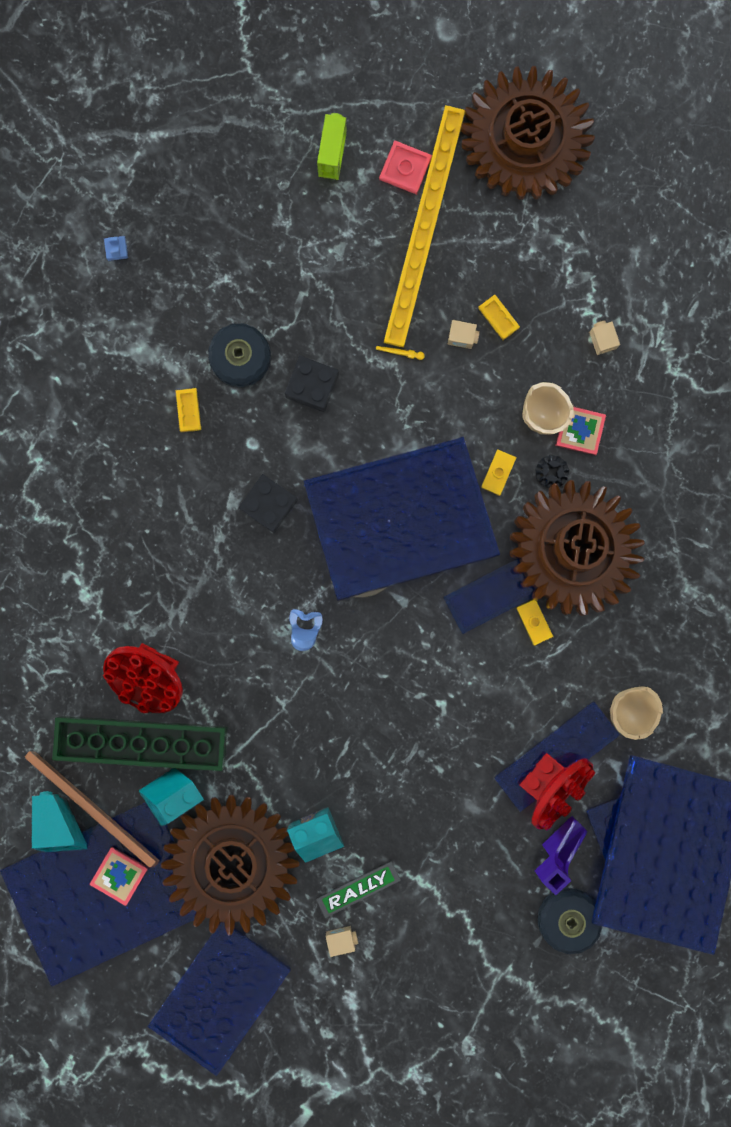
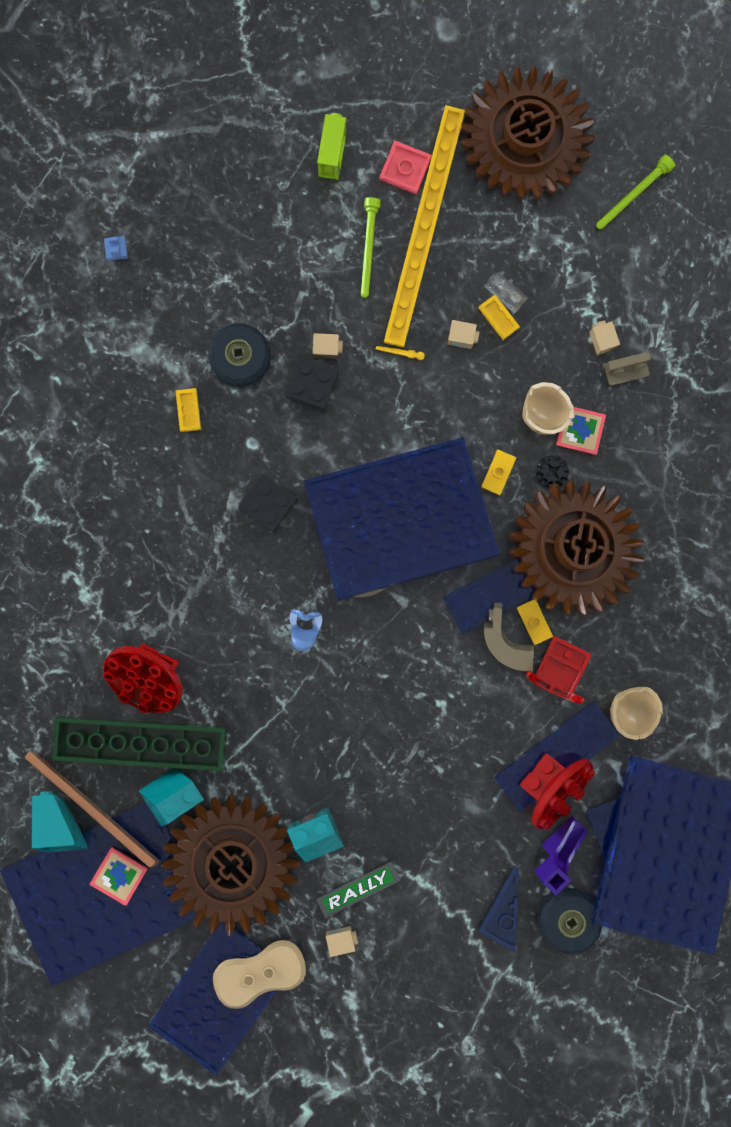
none -> tan plate [213,940,306,1009]
none -> tan brick [313,333,343,359]
none -> lime piece [361,197,381,298]
none -> dark blue wing [478,865,519,952]
none -> clear plate [484,271,528,314]
none -> dark tan arch [484,603,534,672]
none -> red piece [526,636,592,704]
none -> lime piece [596,155,675,229]
none -> dark tan bracket [604,351,651,386]

